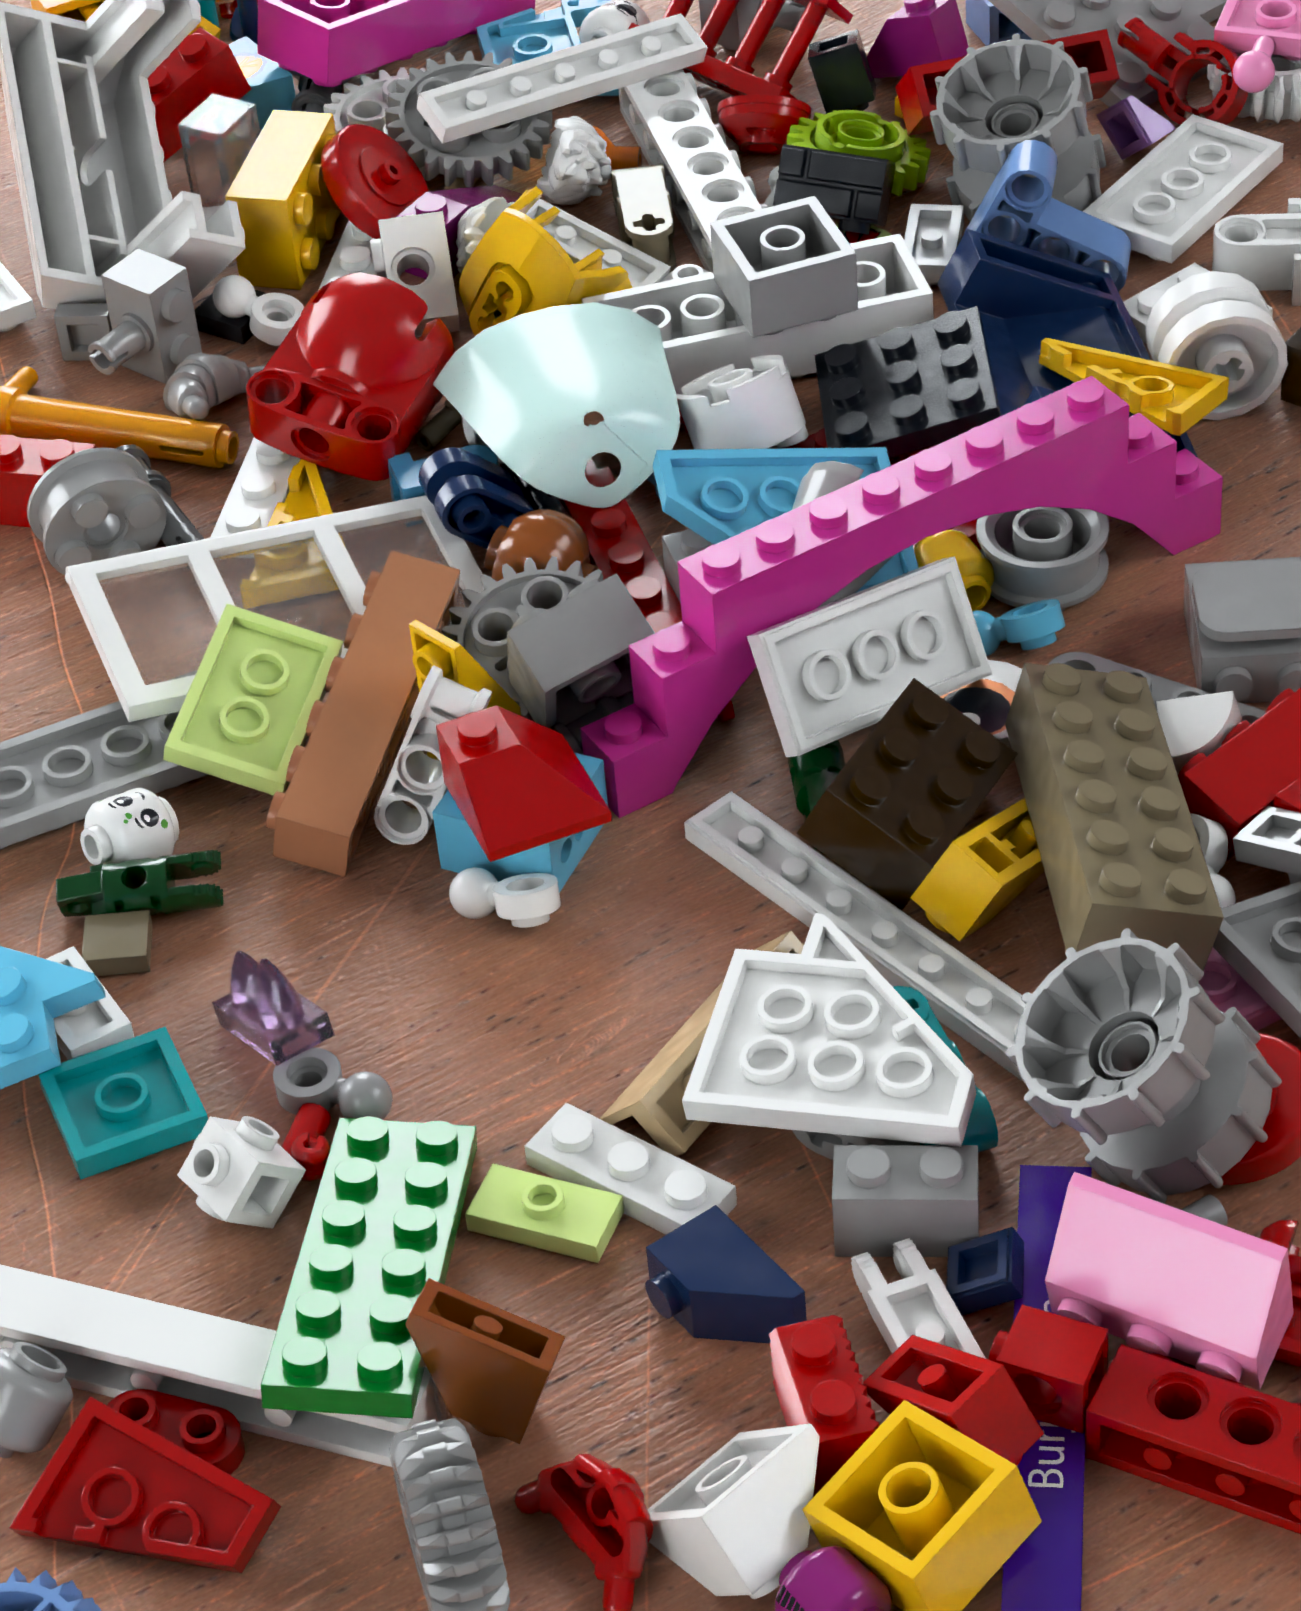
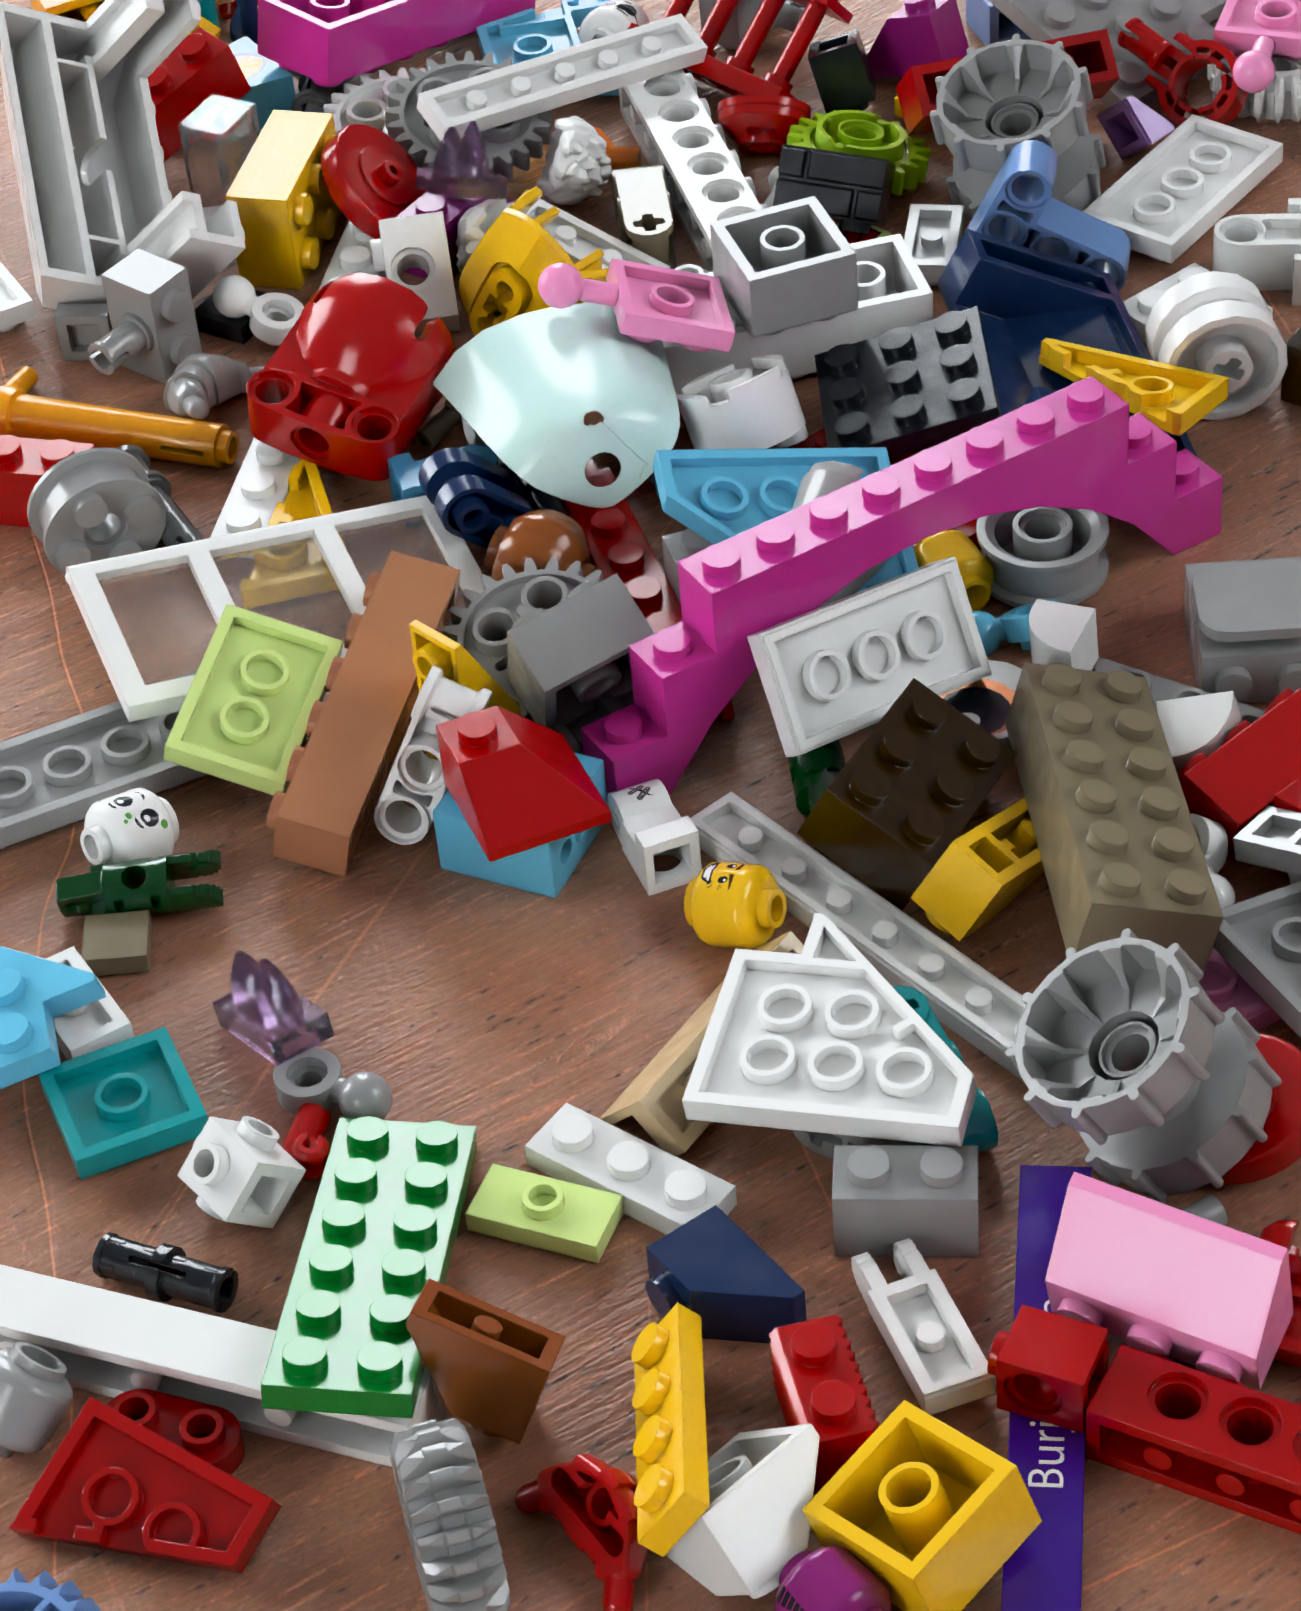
white plate [449,867,561,928] -> none
red slope [863,1335,1044,1466] -> none
dark blue tile [946,1227,1024,1316] -> none
none -> black pin [92,1232,239,1313]
none -> clear purple tile [416,121,507,199]
none -> bright pink plate [538,258,736,352]
none -> white leg [607,779,702,896]
none -> yellow plate [631,1302,710,1557]
none -> yellow head [684,861,787,949]
none -> white brick [1029,599,1099,671]

